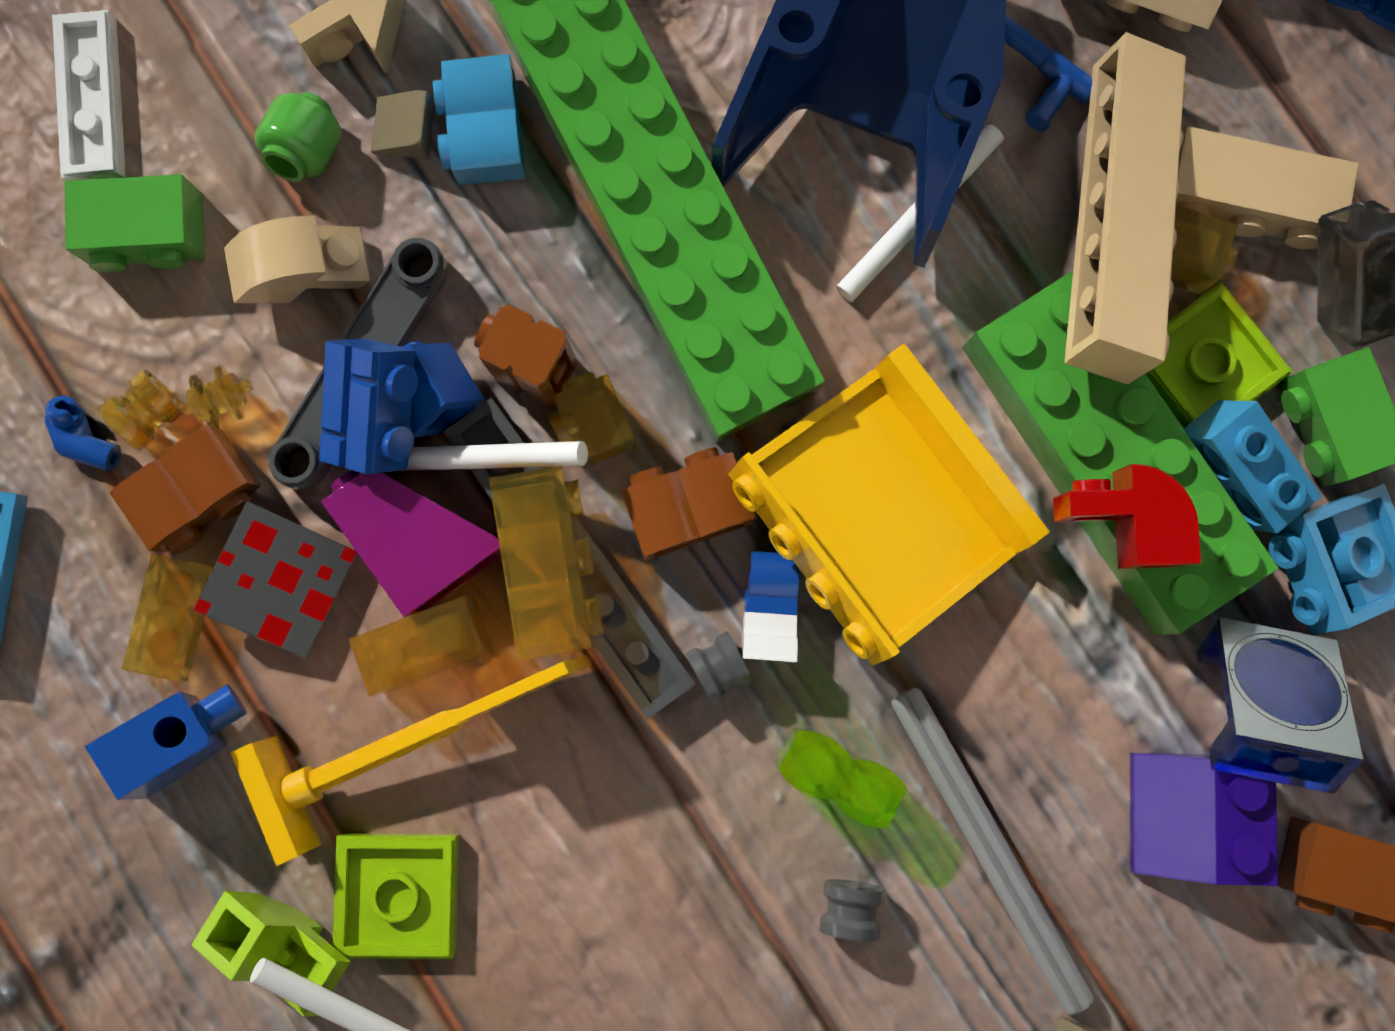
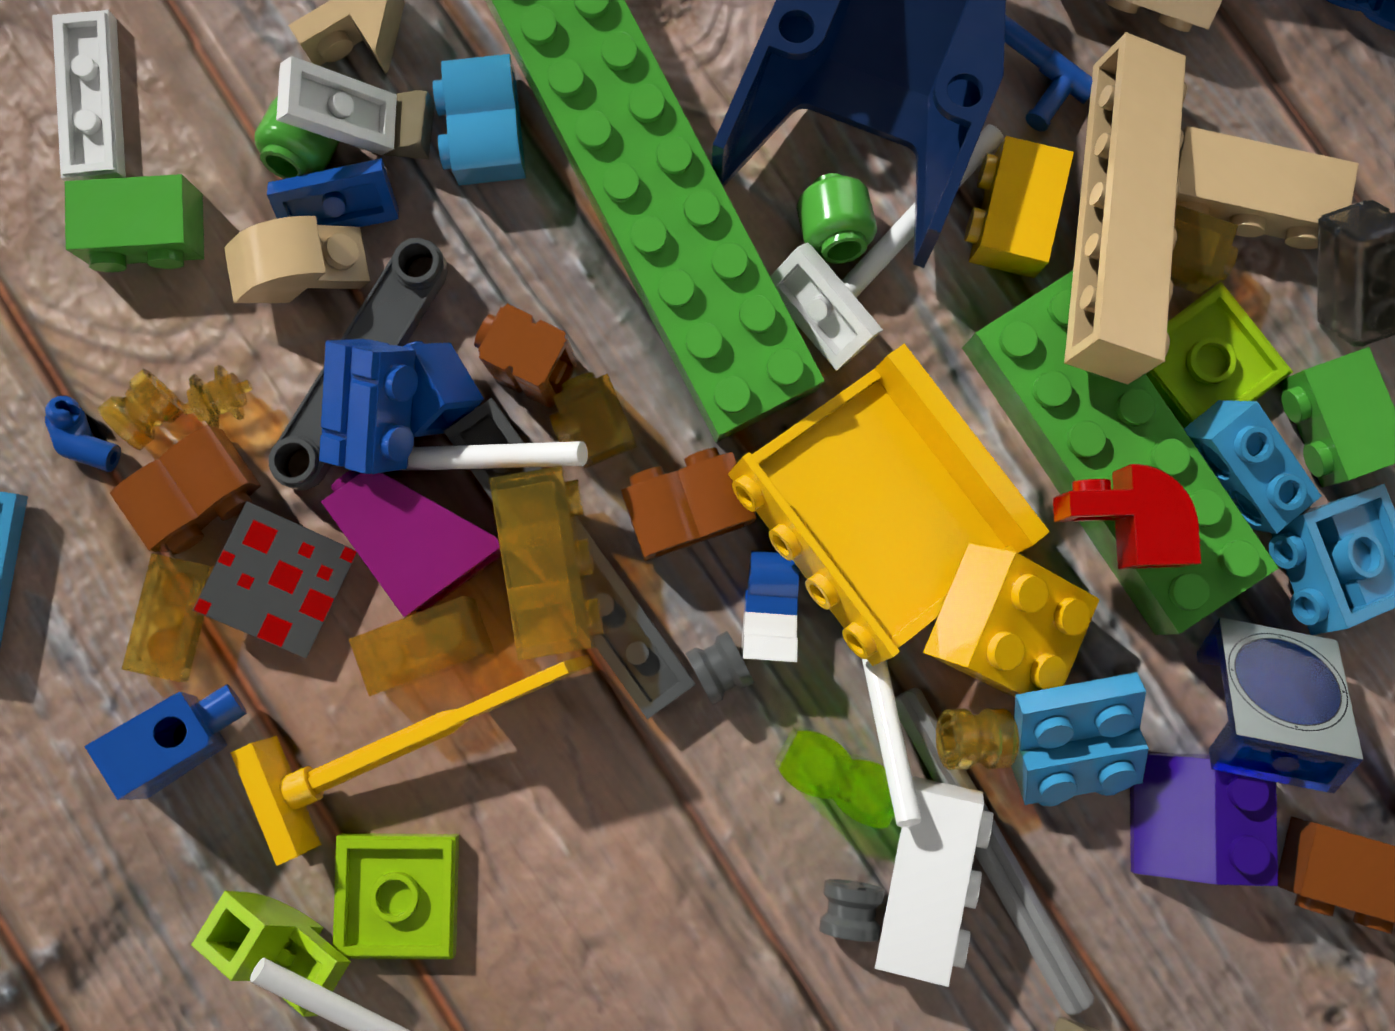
none -> blue plate [267,158,399,227]
none -> white plate [276,56,397,155]
none -> white plate [770,242,883,371]
none -> bright green head [796,173,877,264]
none -> white bar [862,659,922,827]
none -> white brick [875,776,994,987]
none -> yellow brick [923,543,1100,697]
none -> clear yellow wheel [935,708,1019,770]
none -> yellow brick [964,136,1074,278]
none -> dark azure plate [1011,672,1149,807]

